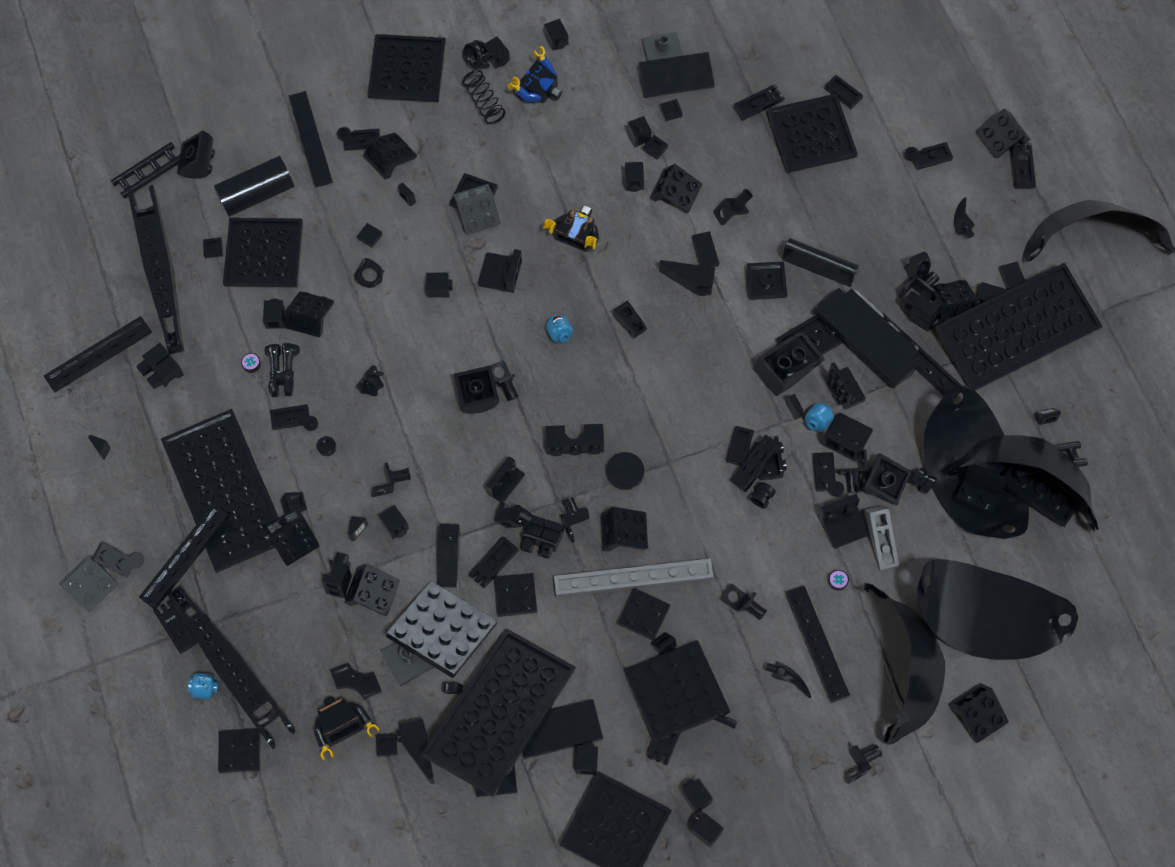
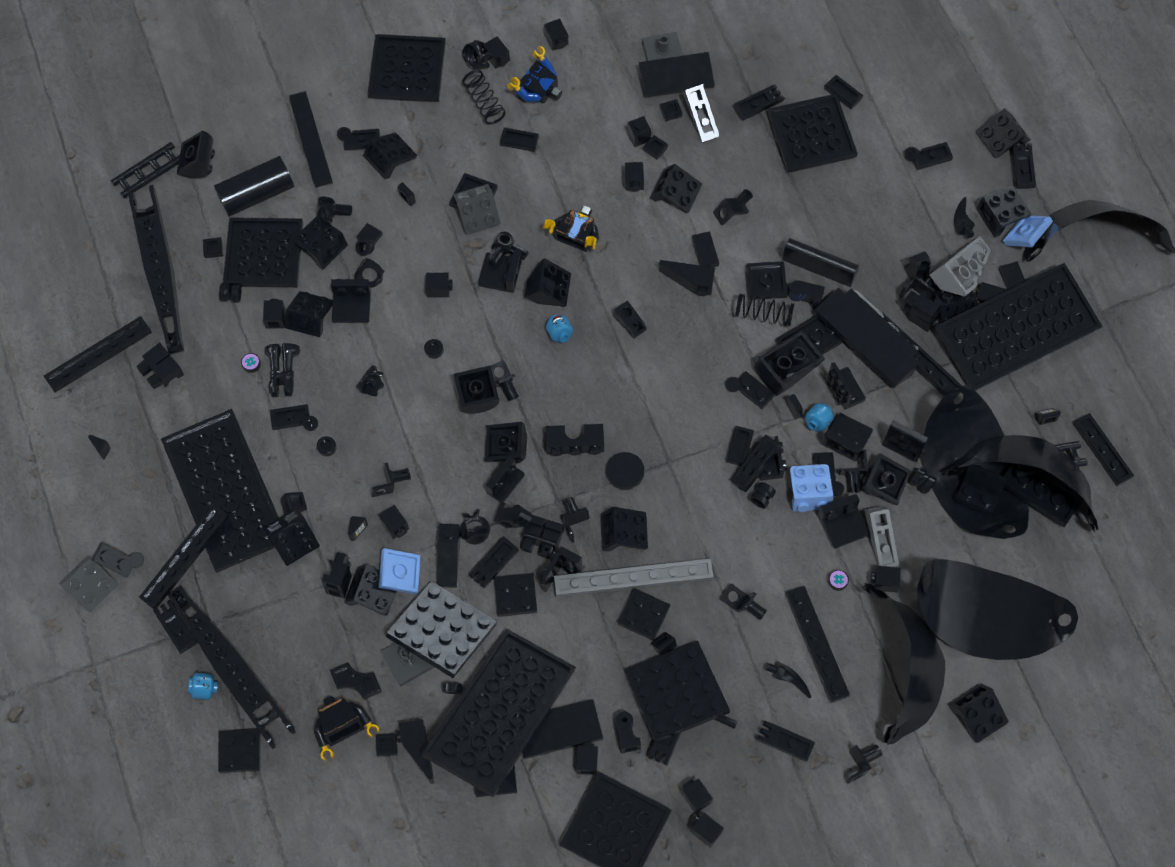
none -> black wheel [219,283,242,303]
none -> black bracket [292,216,348,270]
none -> black axle [316,196,353,224]
none -> black bracket [331,279,371,323]
none -> black bush [356,238,375,256]
none -> light blue tile [379,548,420,594]
none -> black tile [424,339,444,359]
none -> black piece [460,509,490,545]
none -> black slope [484,422,527,464]
none -> black axle [487,231,529,265]
none -> black tile [500,127,539,152]
none -> black slope [524,258,571,307]
none -> black bracket [540,546,583,592]
none -> black leg [616,711,641,754]
none -> slope [683,85,719,142]
none -> black hinge [726,371,775,410]
none -> black piece [735,293,795,327]
none -> black hinge [756,721,815,762]
none -> black leg [788,280,825,309]
none -> light blue bracket [790,464,833,512]
none -> black brick [870,566,901,593]
none -> black tile [882,420,928,462]
none -> light grey wedge [930,236,991,296]
none -> black bracket [976,186,1031,238]
none -> light blue tile [1003,216,1053,247]
none -> black tile [1073,413,1134,486]

